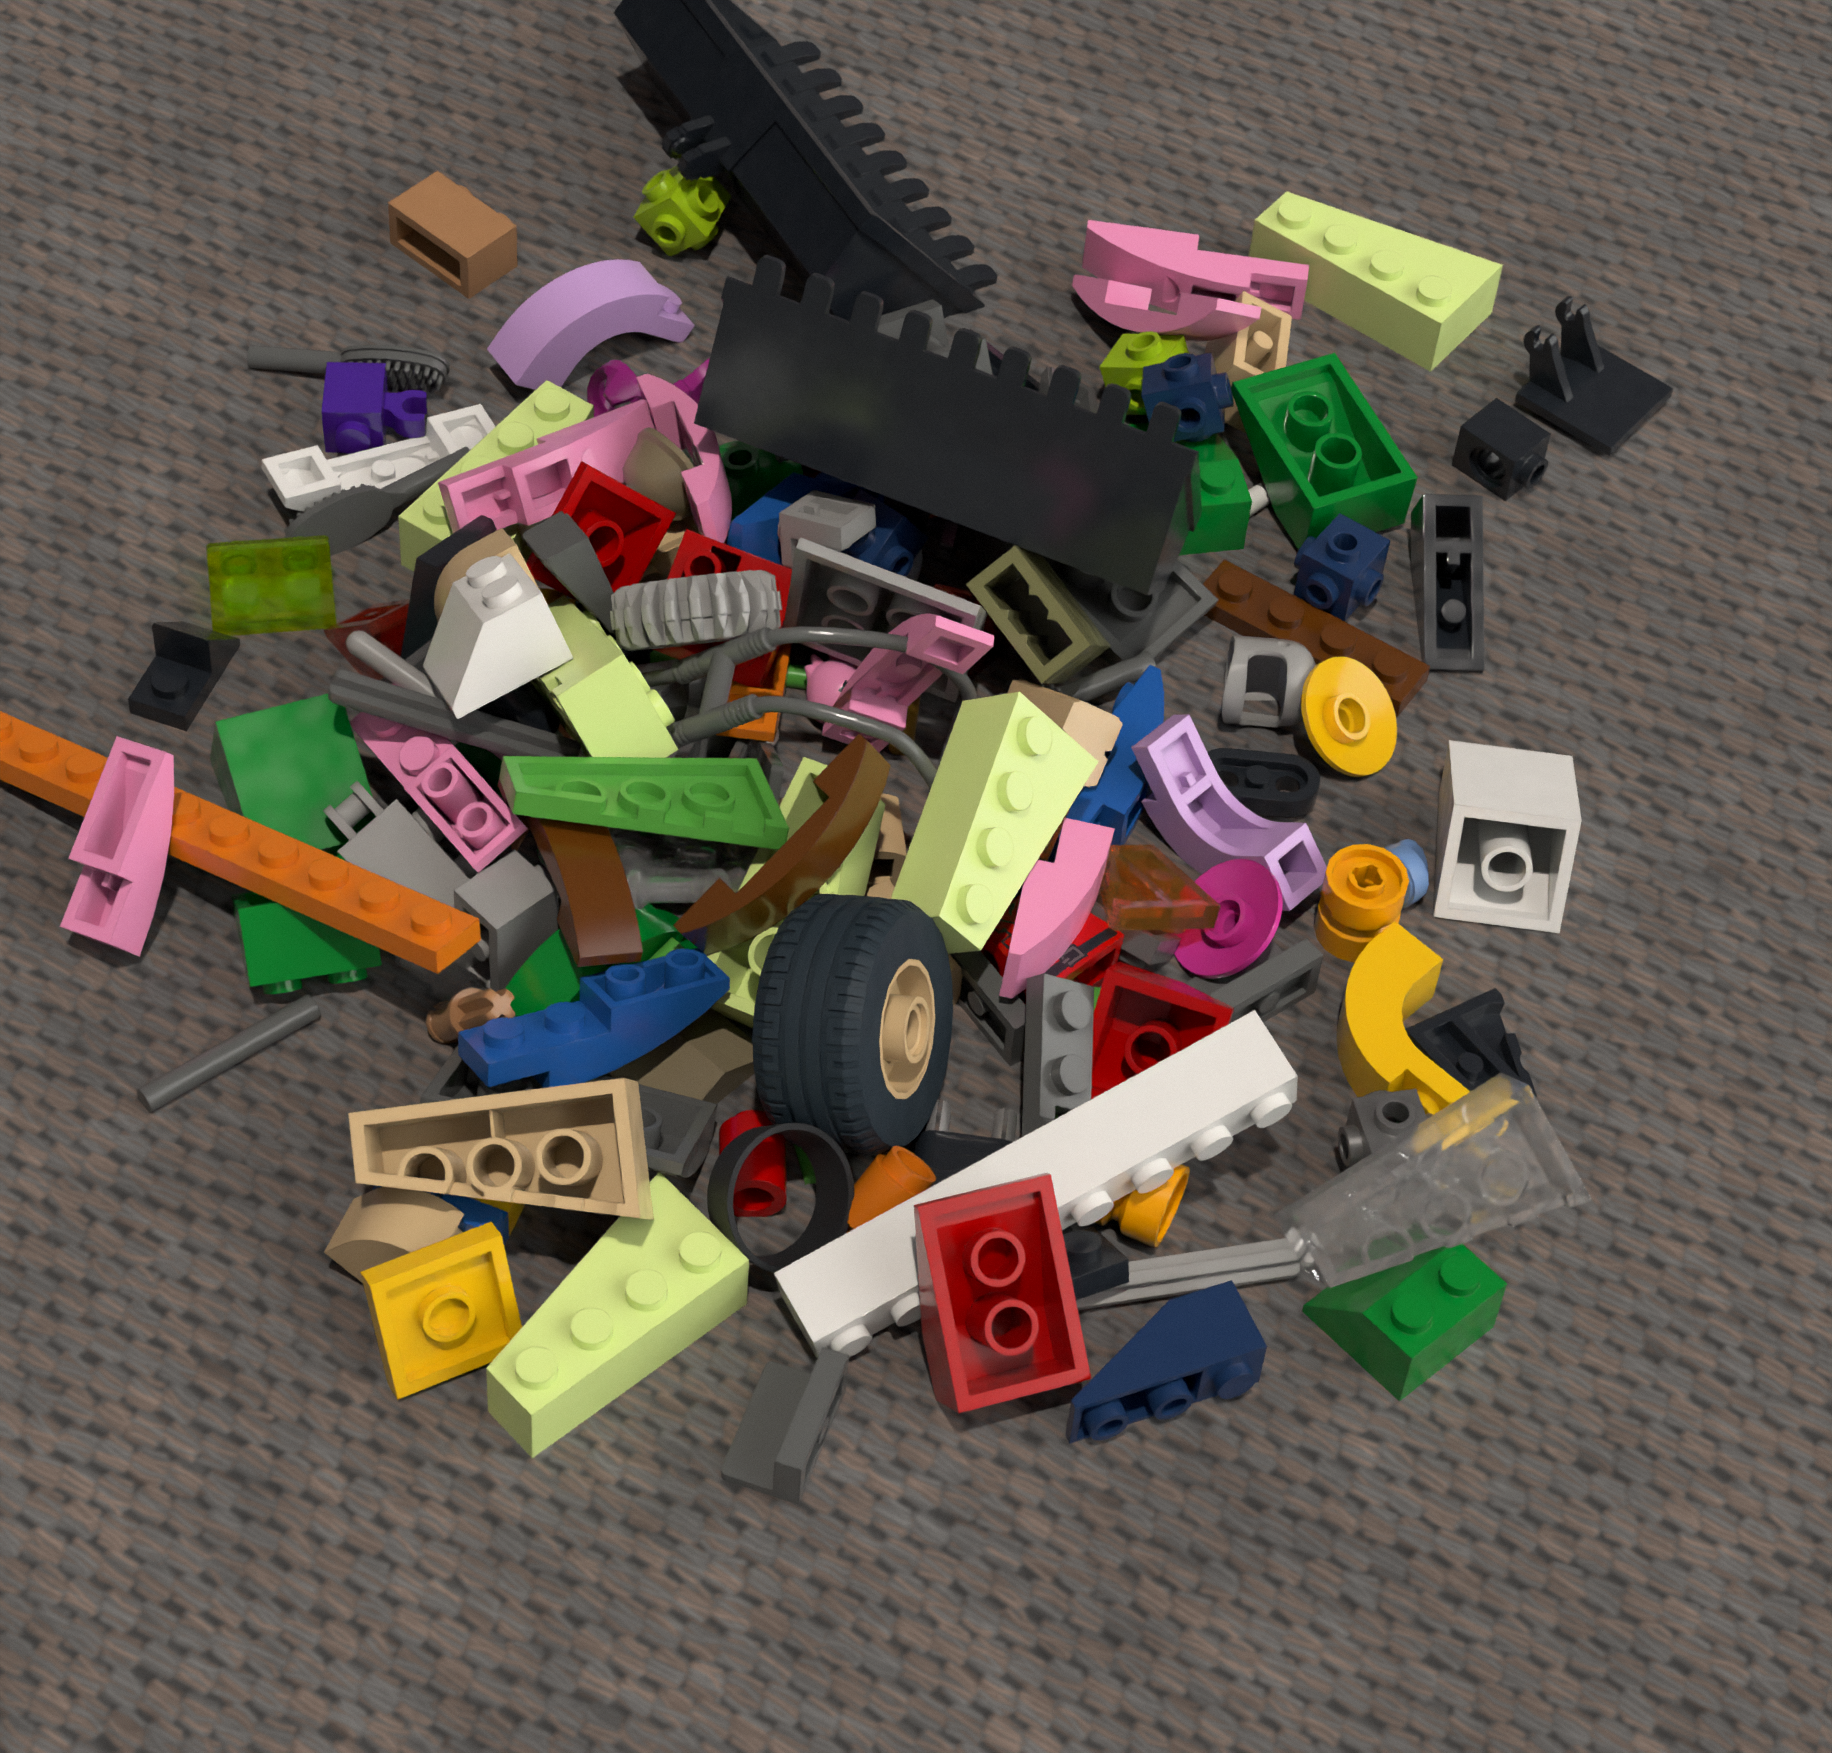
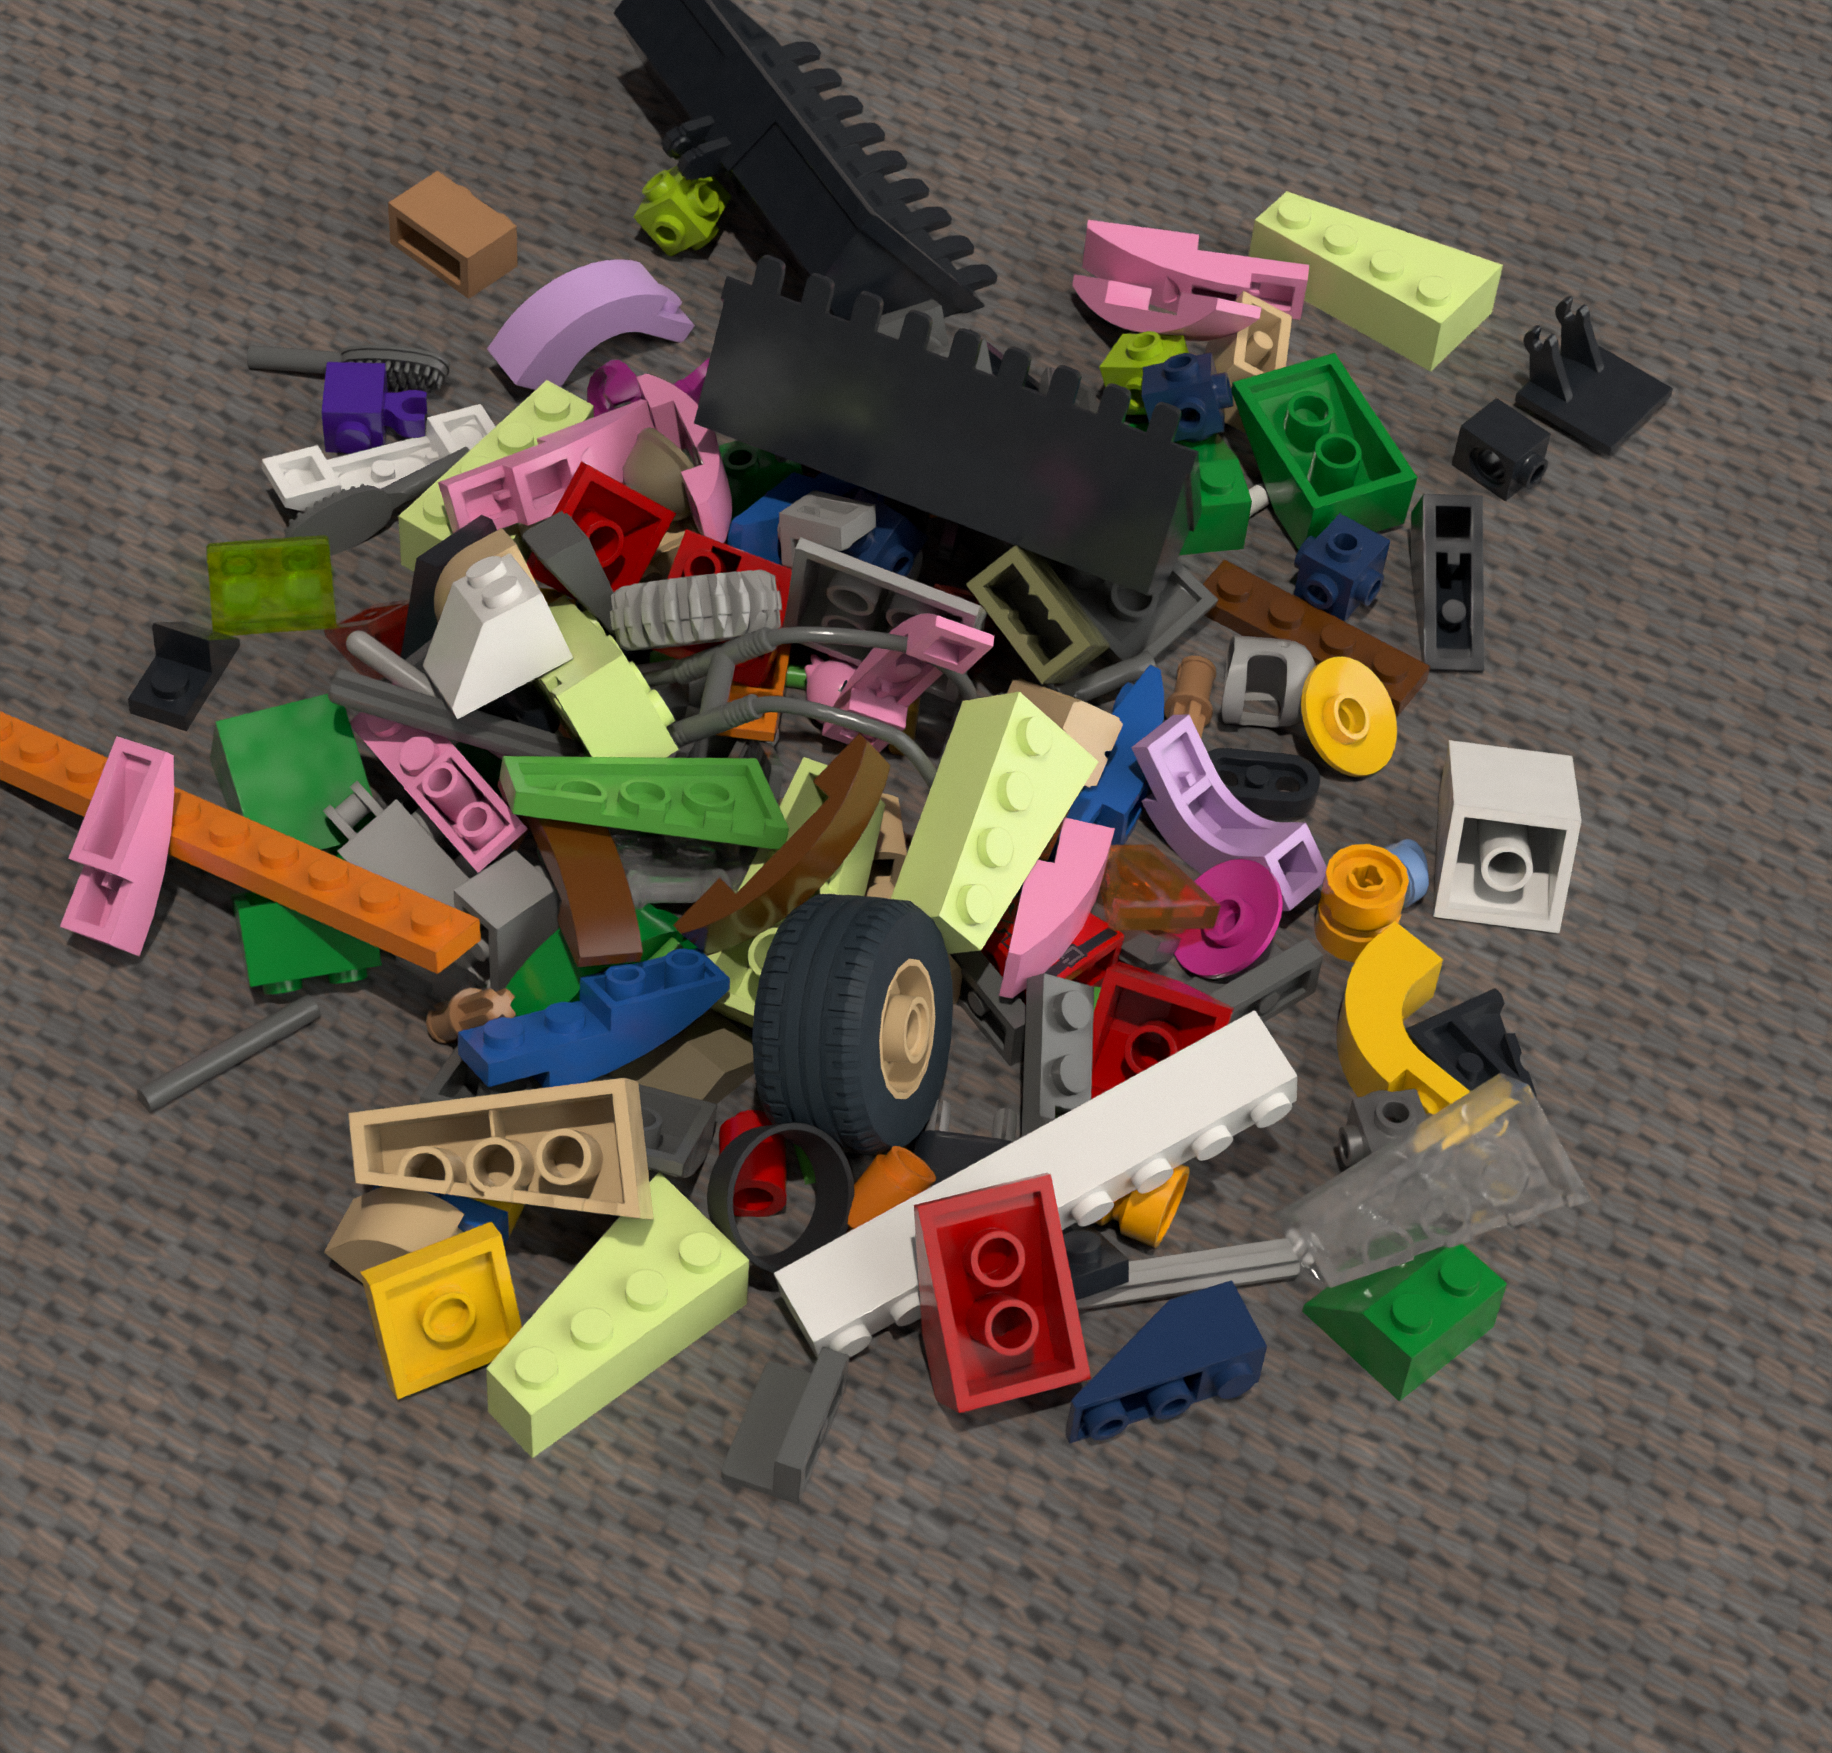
none -> medium nougat axle [1164,656,1217,738]

